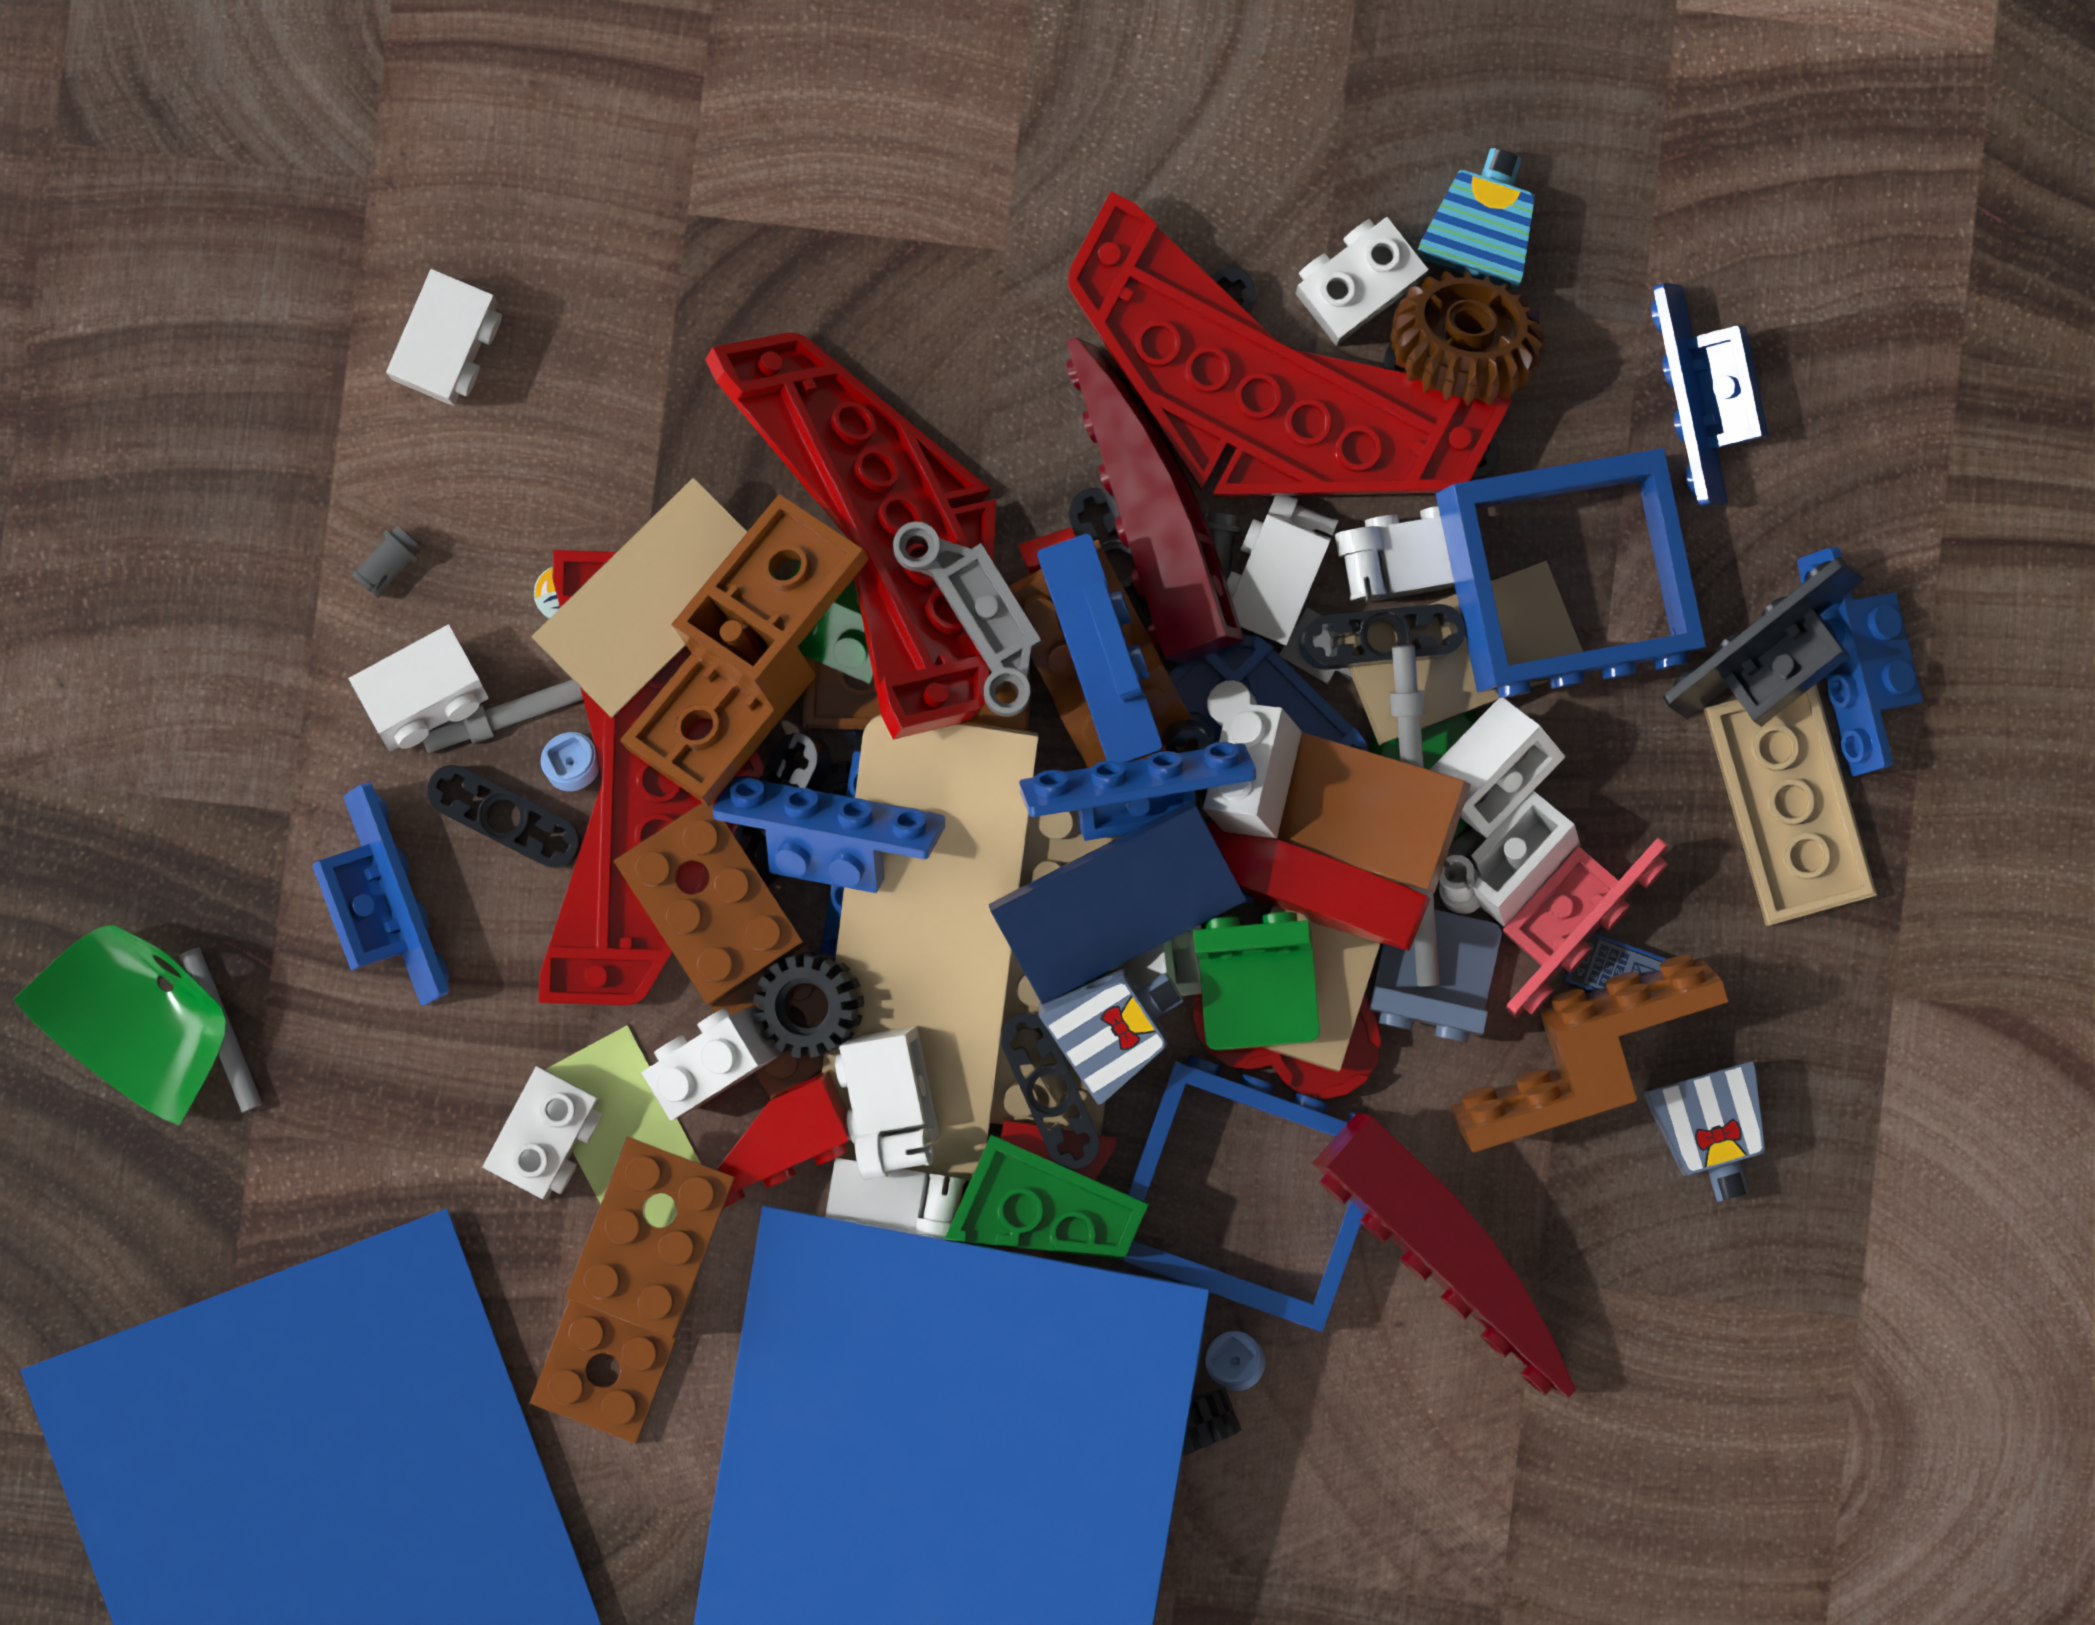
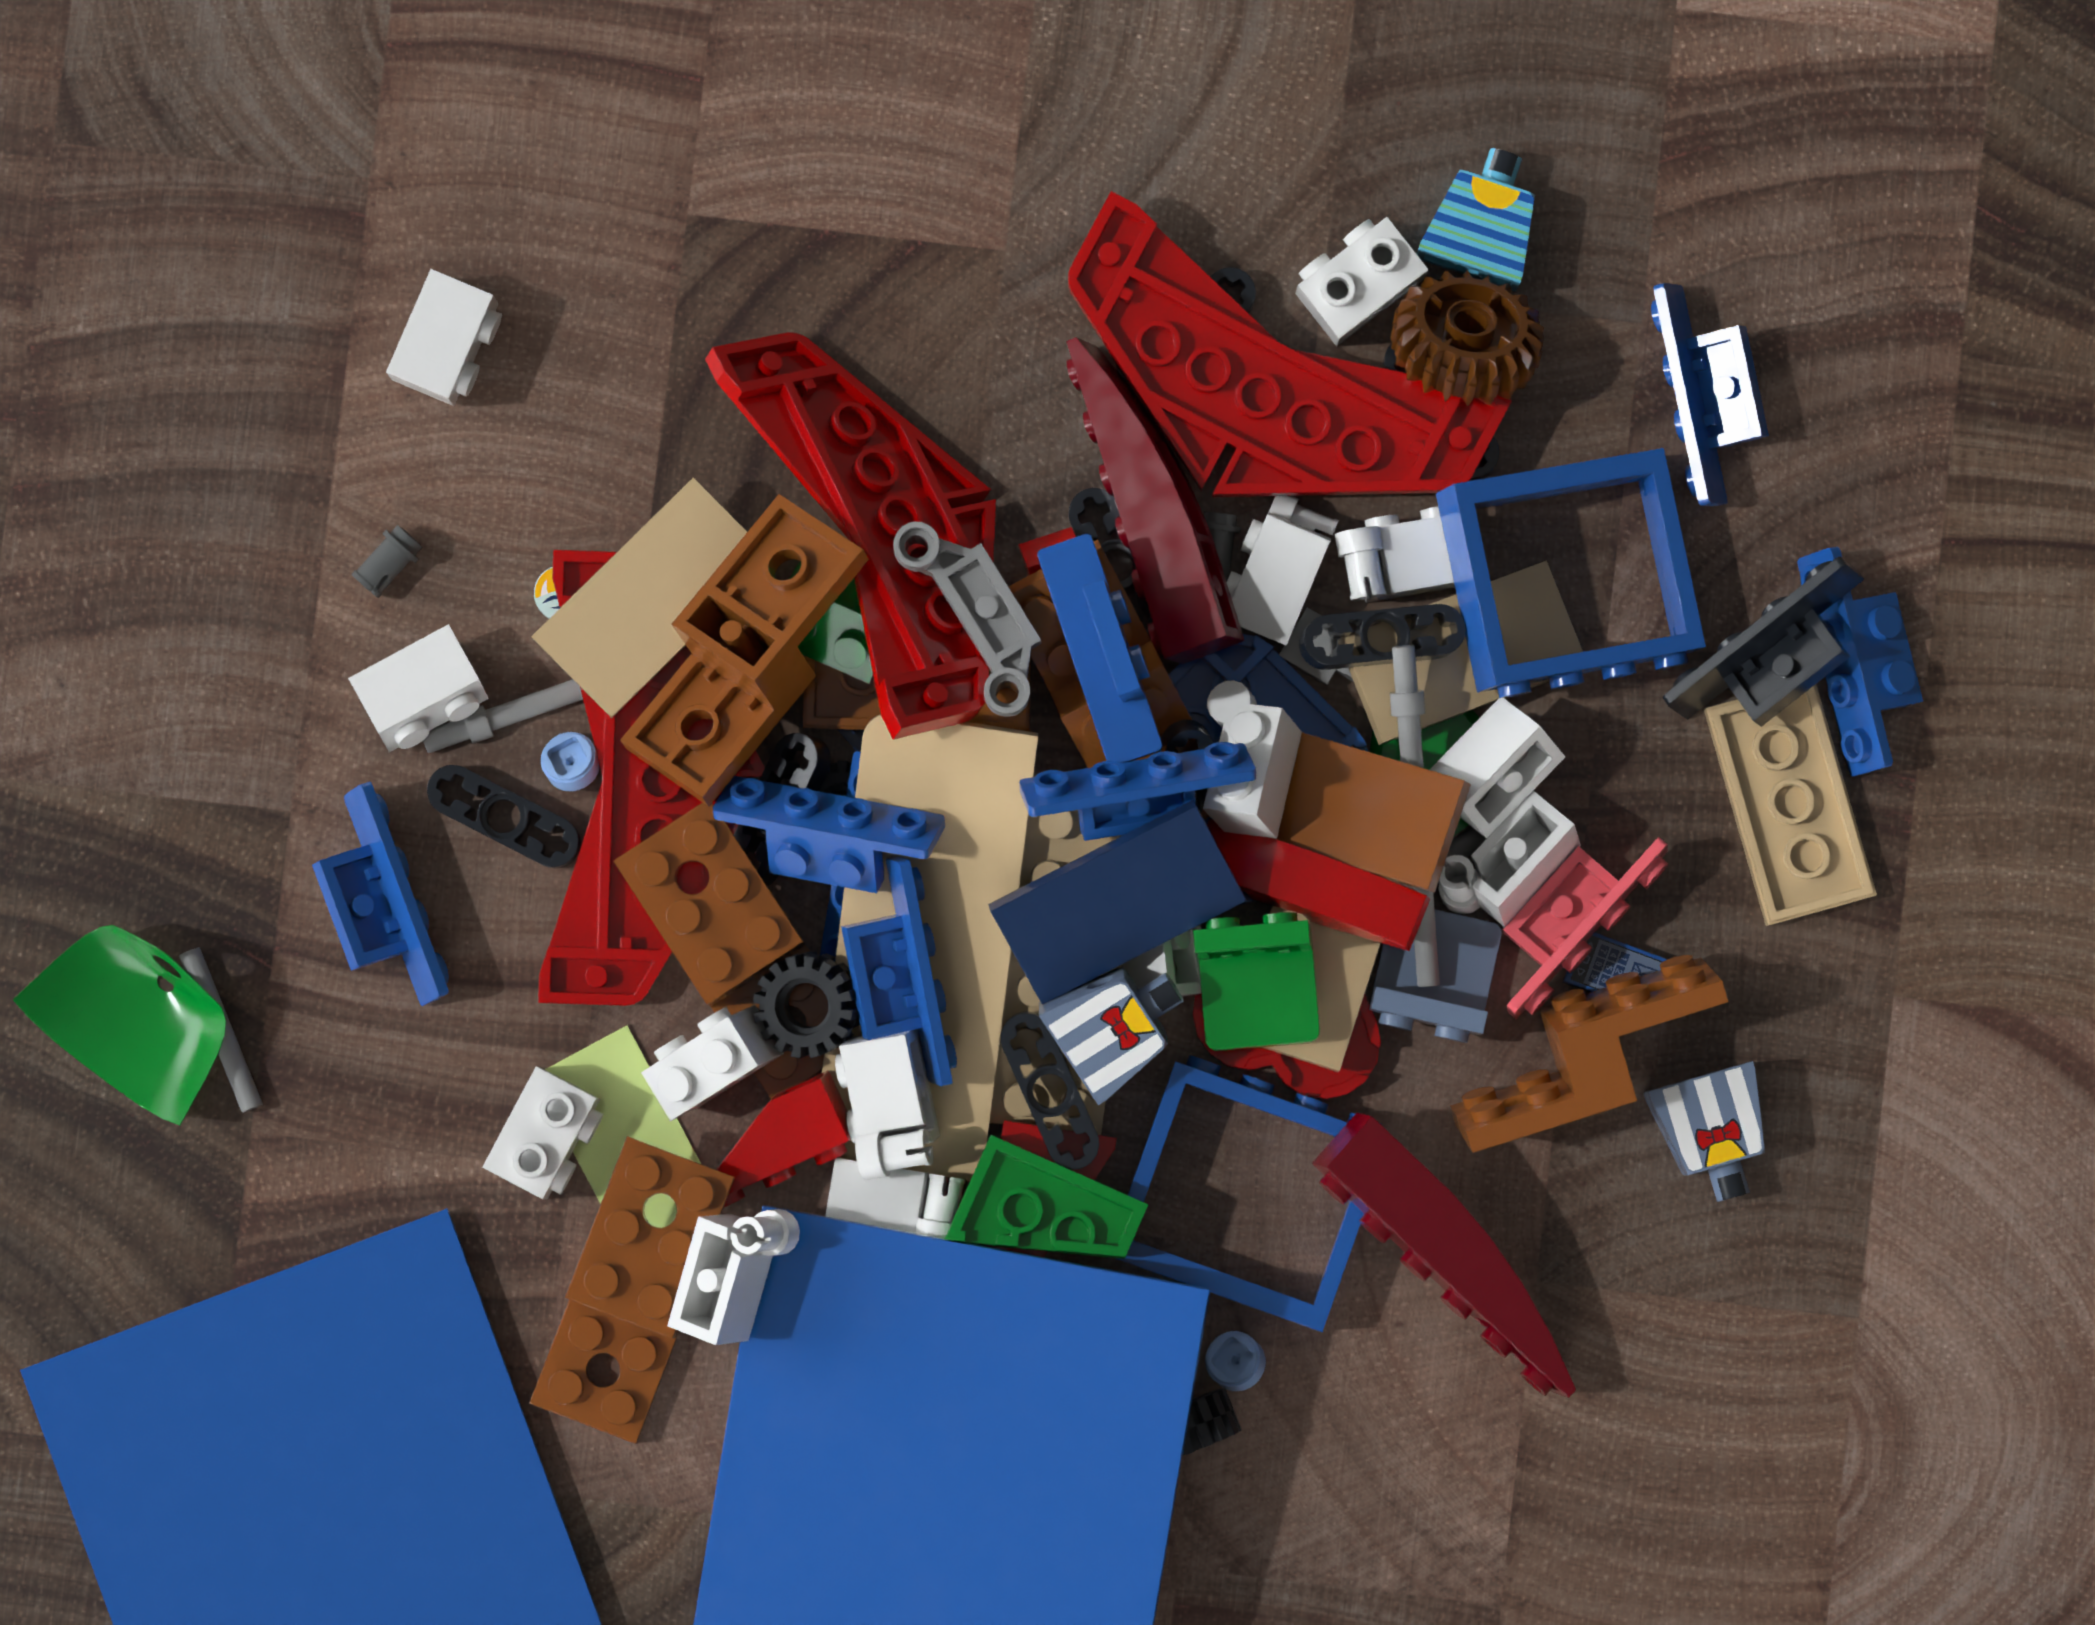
none -> white hinge [667,1209,800,1345]
none -> blue bracket [841,856,957,1086]

